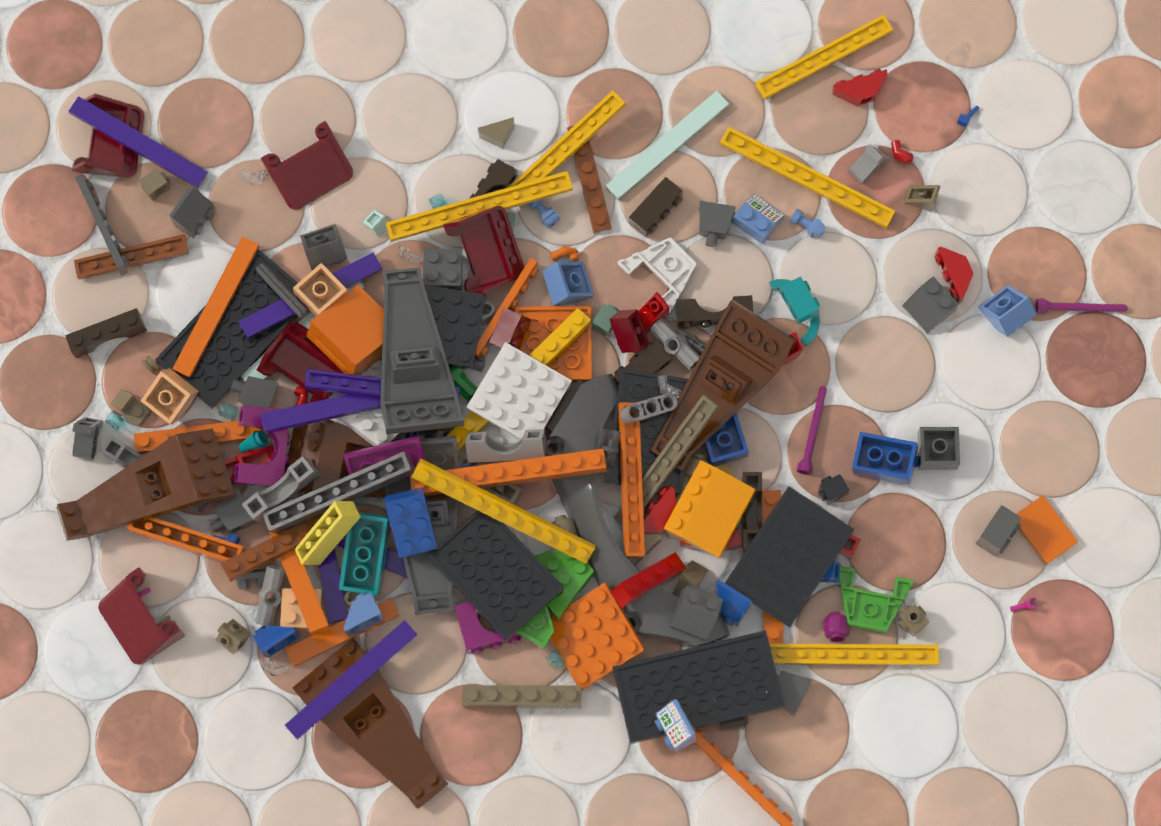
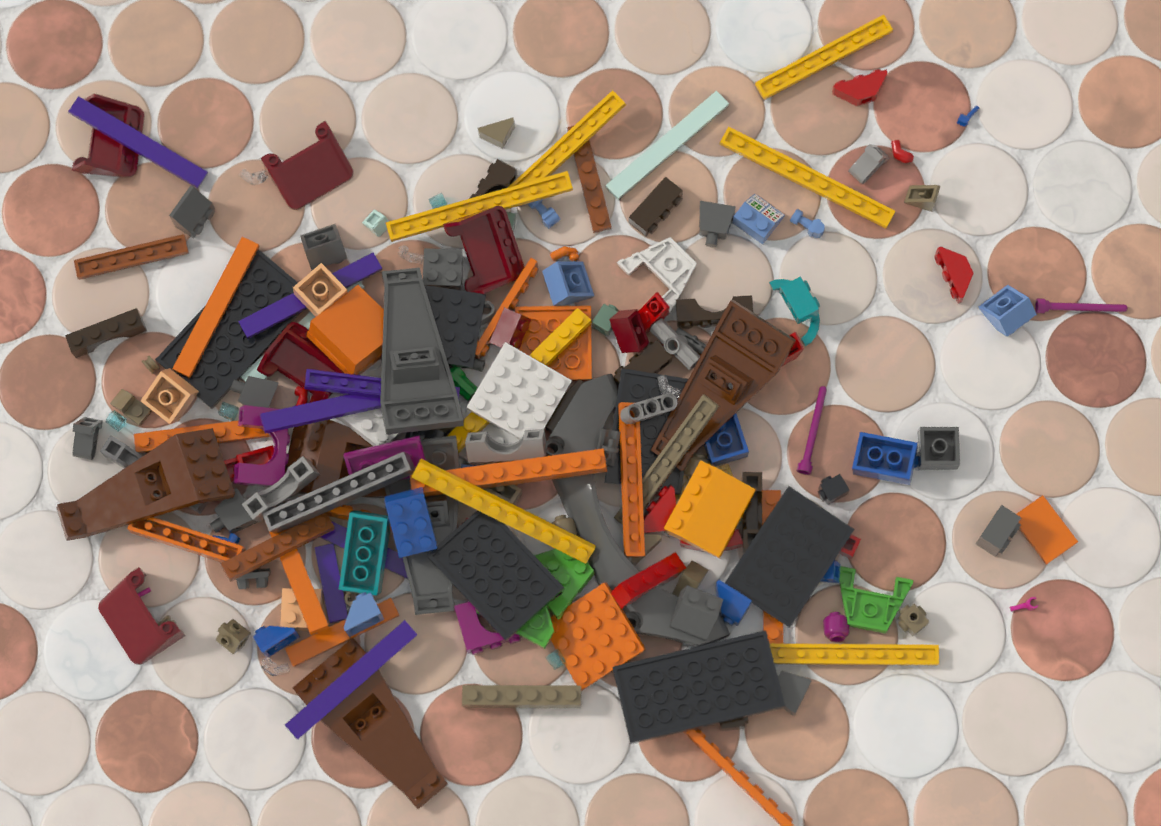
dark grey plate [75,174,129,276] -> none
dark tan brick [138,168,170,201] -> none
teal cone [239,430,268,453] -> none
light grey piece [255,565,284,626] -> none
dark grey axle [256,263,308,318] -> none
light yellow brick [294,501,360,565] -> none
slope [655,699,696,752] -> none
dark grey slope [902,276,959,334] -> none

